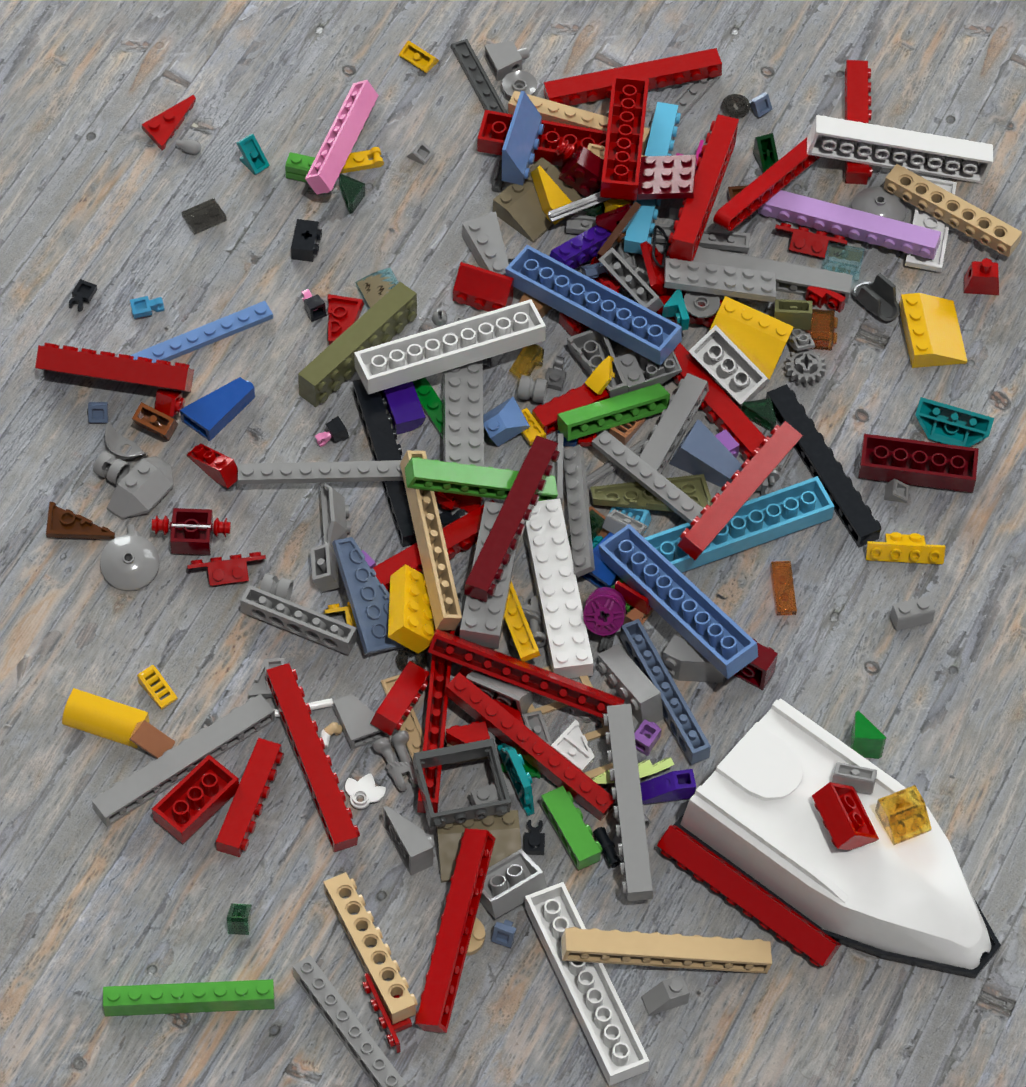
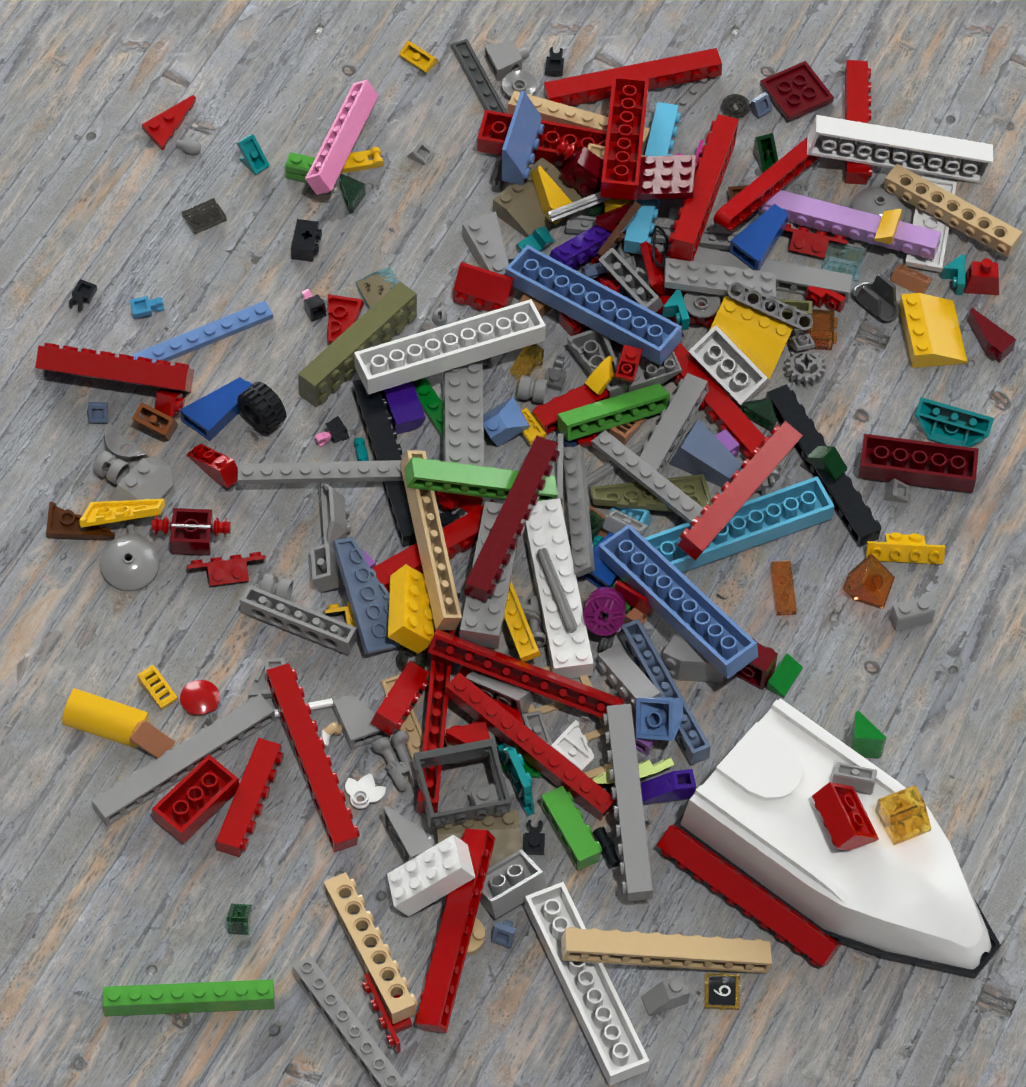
none -> yellow wing [79,499,166,528]
none -> red dish [180,680,220,716]
none -> black tyre [237,381,287,434]
none -> teal axle [354,437,369,461]
none -> white brick [387,835,475,917]
none -> teal slope [516,226,555,252]
none -> light grey axle [537,548,577,632]
none -> black plate [545,47,564,76]
none -> red slope [615,345,643,382]
none -> medium blue slope [636,697,683,741]
none -> piece [705,972,740,1011]
none -> light grey beam [727,282,813,331]
none -> blue slope [729,204,789,271]
none -> dark red plate [760,61,834,122]
none -> green slope [767,653,803,698]
none -> dark green slope [805,446,847,481]
none -> clear orange slope [843,554,895,609]
none -> yellow slope [874,209,902,245]
none -> nougat slope [890,264,933,294]
none -> teal slope [941,254,965,295]
none -> dark red slope [967,308,1016,363]

